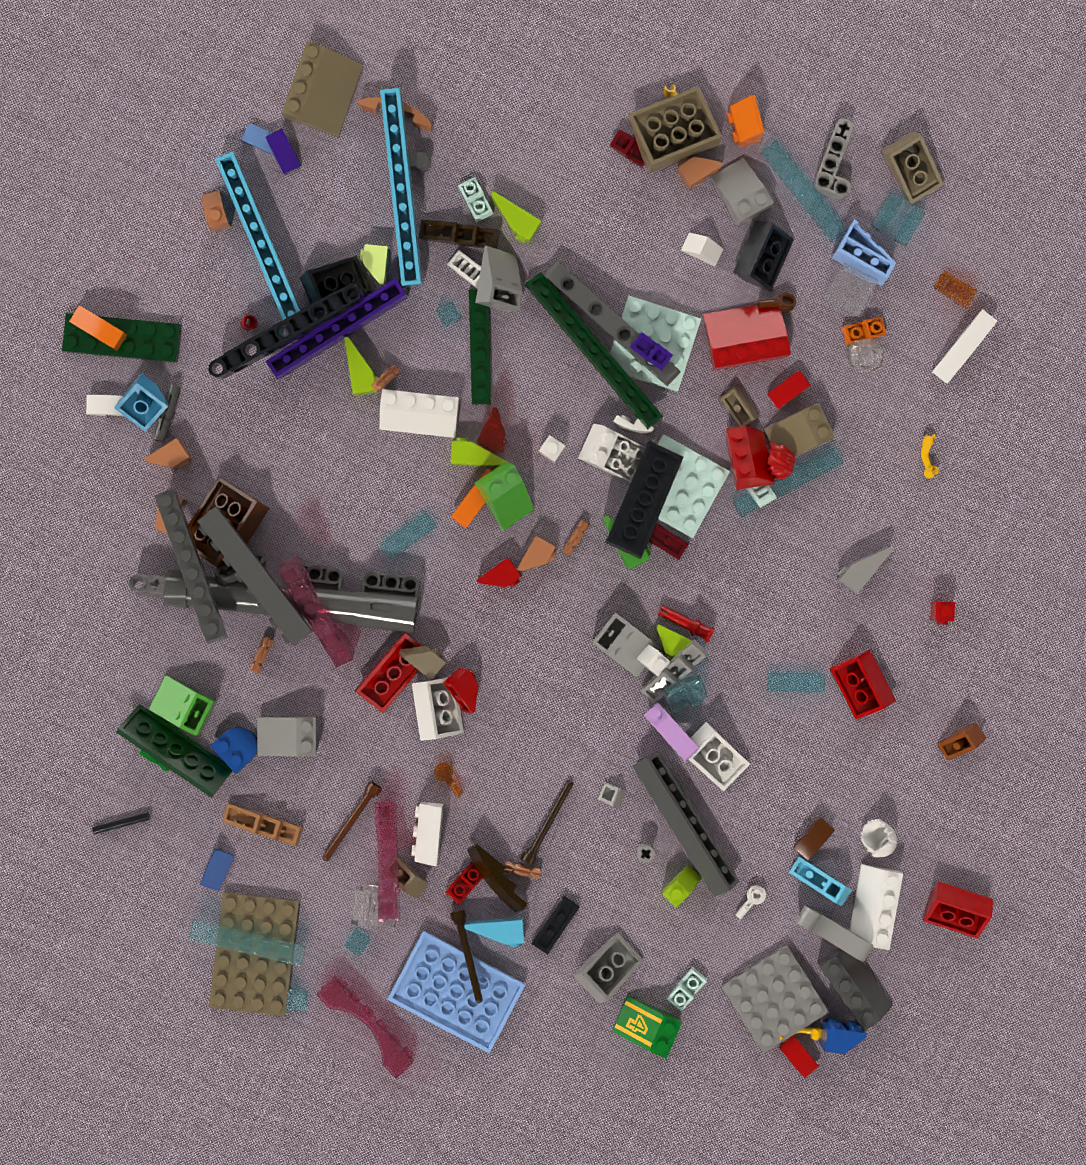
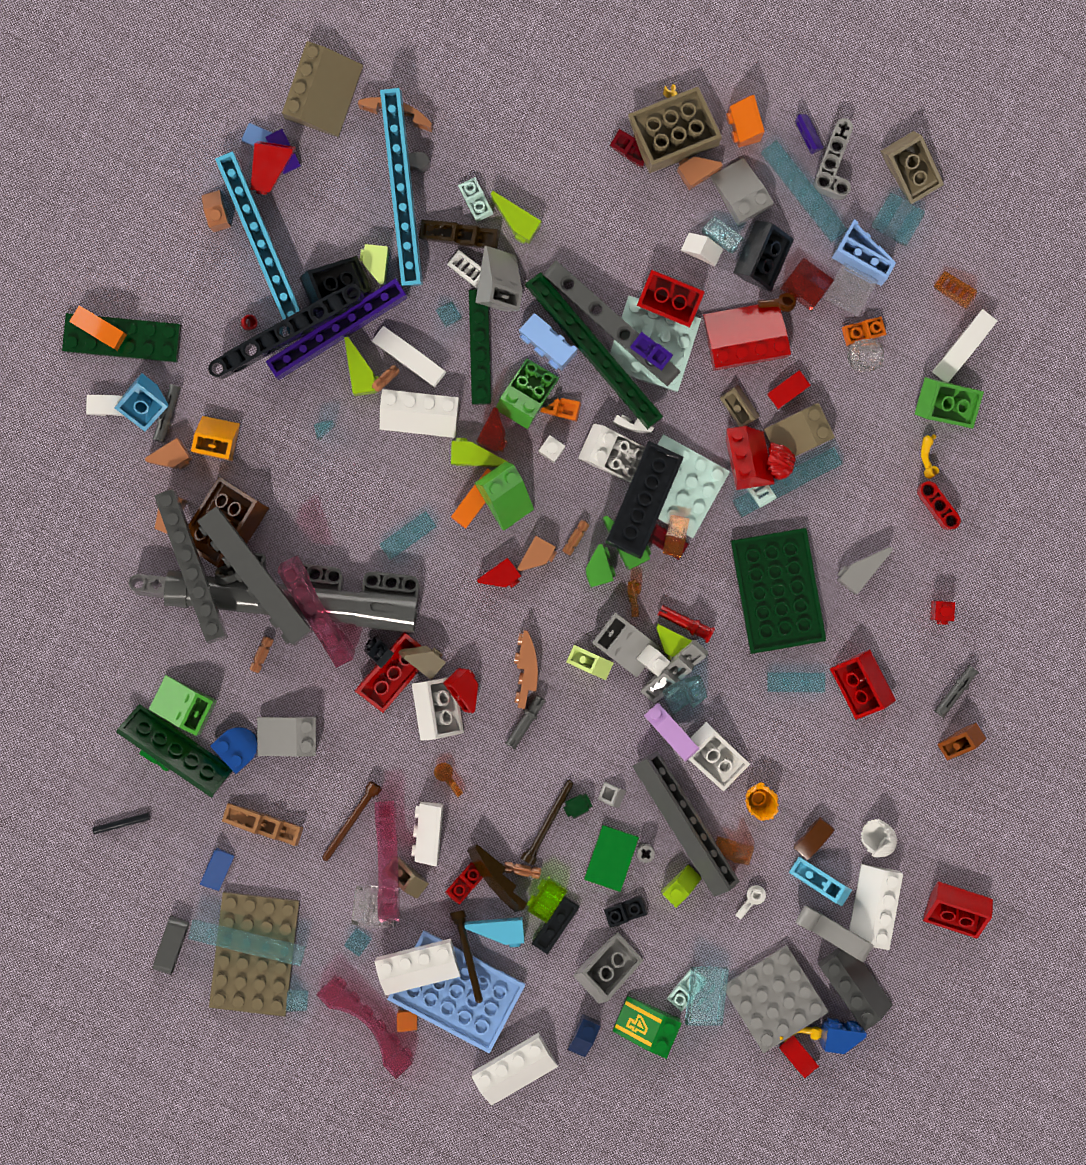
none -> dark grey beam [152,916,190,975]
none -> light orange slope [191,416,240,461]
none -> red slope [250,141,296,195]
none -> clear light blue slope [314,421,336,440]
none -> black slope [364,636,394,668]
none -> white slope [372,326,446,387]
none -> white slope [374,939,461,995]
none -> orange slope [397,1010,417,1032]
none -> white slope [472,1033,558,1106]
none -> bright green slope [495,358,559,429]
none -> dark grey pin [505,695,546,749]
none -> nougat slope [514,630,538,709]
none -> light blue wedge [519,313,578,371]
none -> clear neon green brick [527,876,568,923]
none -> orange slope [540,398,581,422]
none -> dark green brick [563,793,593,819]
none -> yellowish green slope [566,645,614,680]
none -> dark blue slope [567,1014,601,1057]
none -> green tile [584,824,639,892]
none -> bright green slope [585,544,616,588]
none -> black slope [604,895,648,928]
none -> clear orange plate [627,579,641,617]
none -> red slope [637,270,705,328]
none -> clear orange slope [662,515,689,558]
none -> clear light blue tile [685,967,729,1026]
none -> clear light blue plate [702,216,744,254]
none -> clear orange slope [715,836,754,865]
none -> dark green plate [730,528,826,654]
none -> light orange hair [745,782,779,821]
none -> clear red slope [781,258,834,311]
none -> dark purple slope [795,114,824,154]
none -> bright green slope [915,377,984,429]
none -> red beam [917,481,961,530]
none -> dark grey pin [934,665,979,718]

